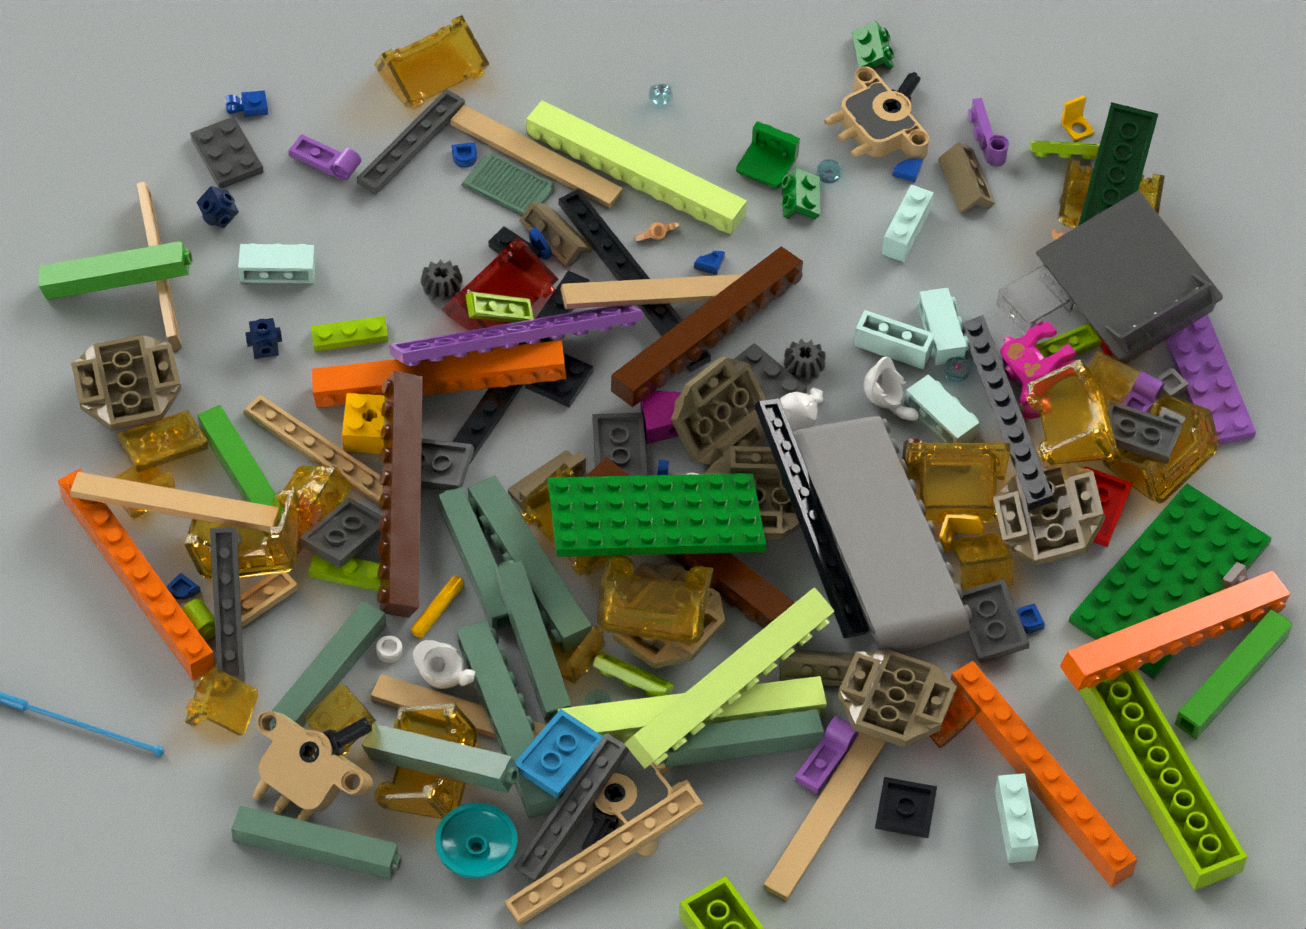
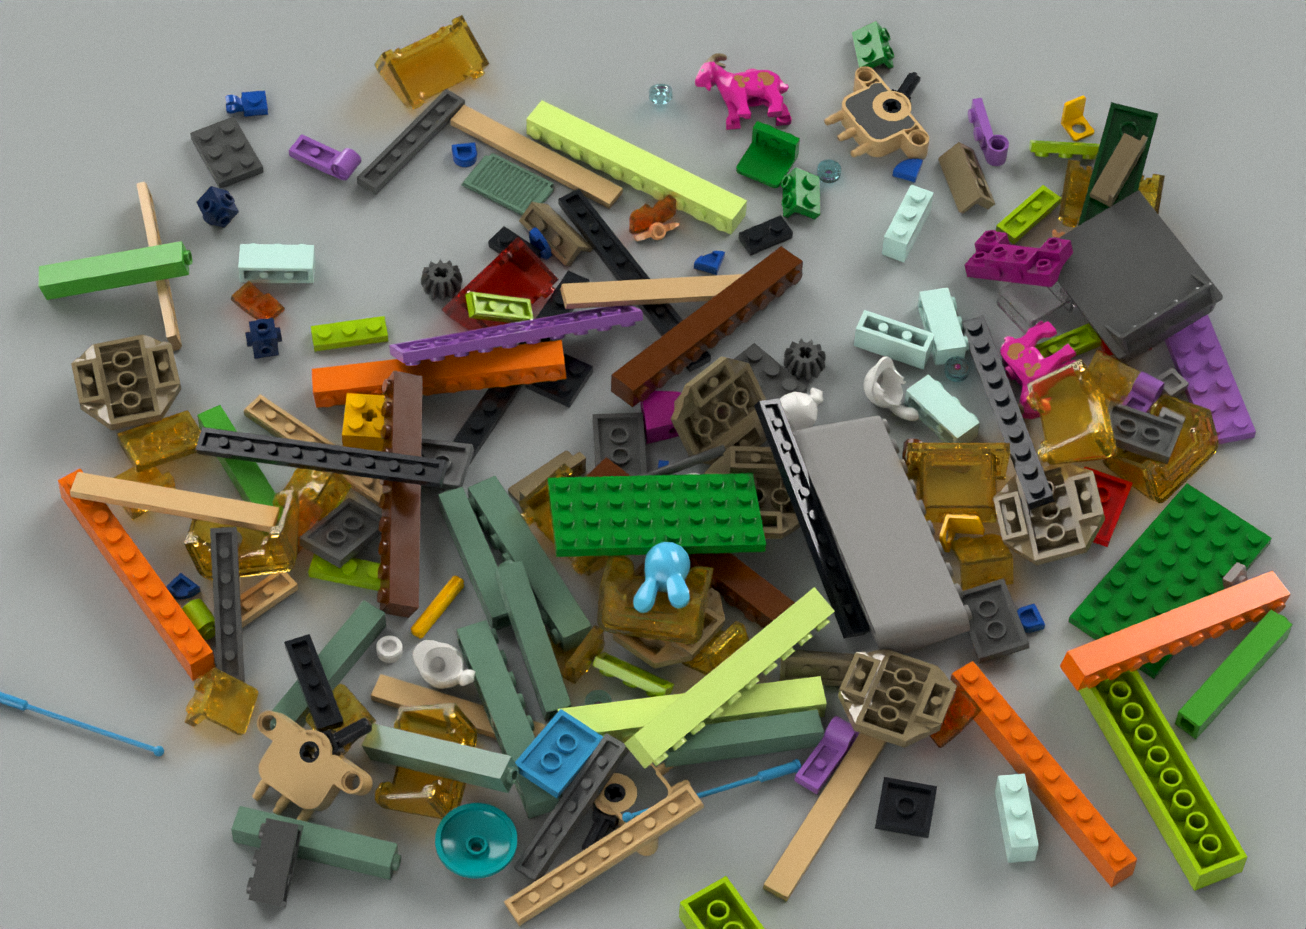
none -> black plate [195,427,448,488]
none -> clear orange slope [231,281,285,320]
none -> dark grey brick [246,818,304,907]
none -> black plate [284,634,344,732]
none -> dark azure piece [622,759,801,823]
none -> clear orange slope [629,194,676,235]
none -> medium azure piece [633,542,691,613]
none -> dark grey bar [640,445,726,476]
none -> clear yellow bracket [682,621,749,675]
none -> dark pink animal [695,53,792,130]
none -> black plate [738,215,793,256]
none -> magenta bracket [964,230,1073,287]
none -> lime plate [995,185,1061,244]
none -> dark tan panel [1090,133,1148,207]

